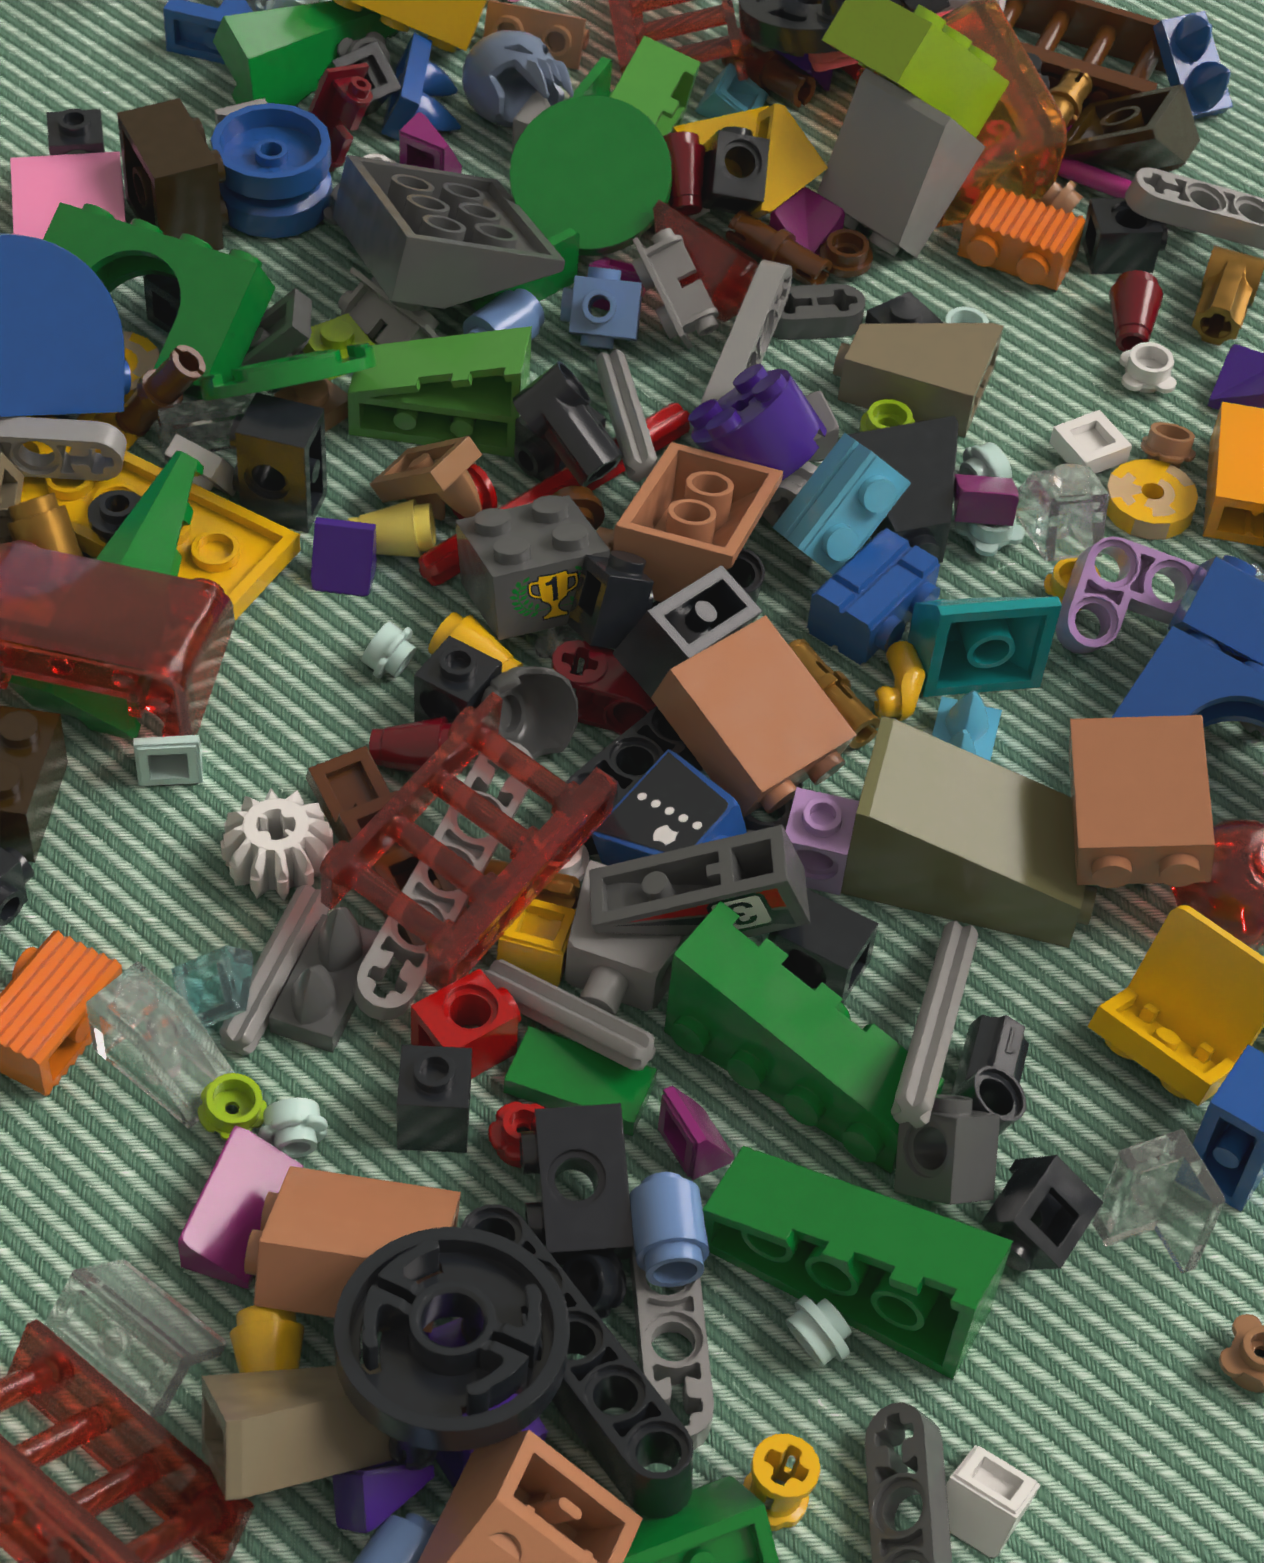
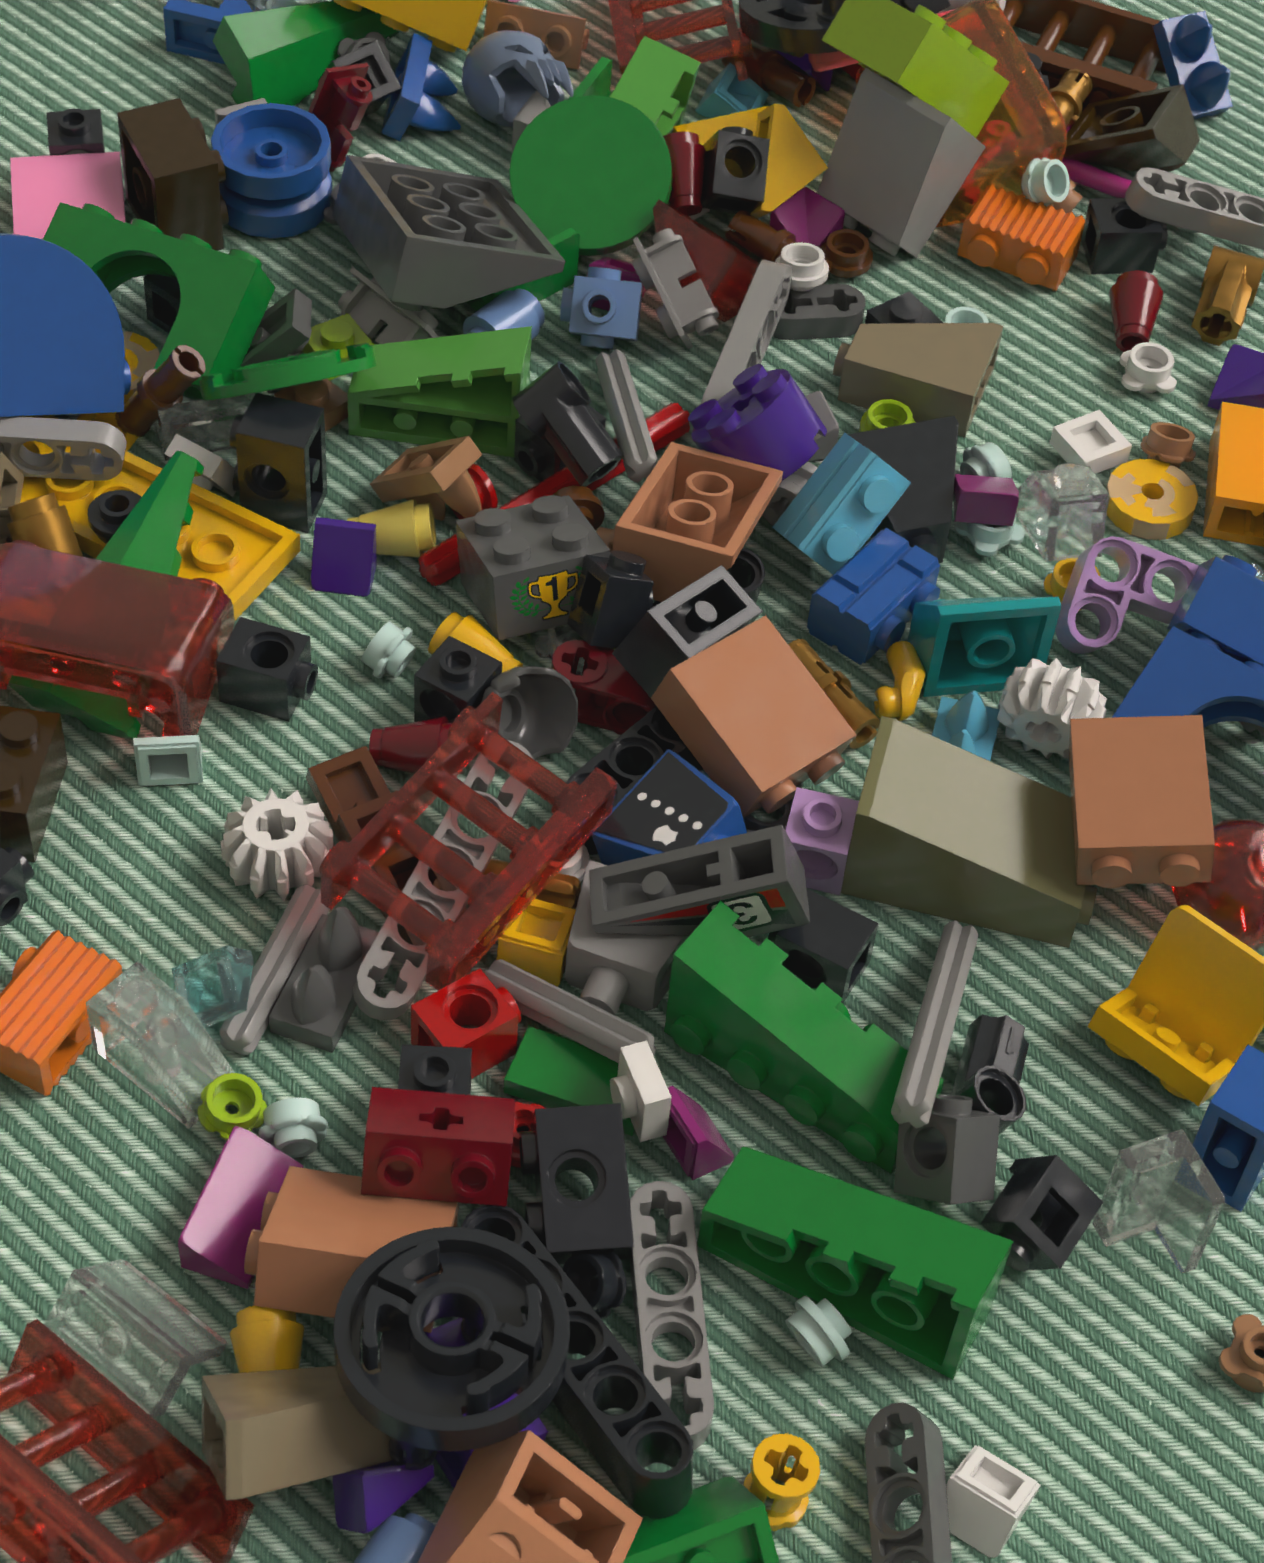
magenta slope [399,112,462,174] -> none
medium blue brick [629,1172,709,1287] -> none
none -> black brick [216,617,318,722]
none -> dark red brick [361,1087,515,1206]
none -> white plate [610,1040,672,1142]
none -> white plate [775,242,829,291]
none -> white gear [997,658,1107,759]
none -> light aqua plate [1021,157,1070,207]

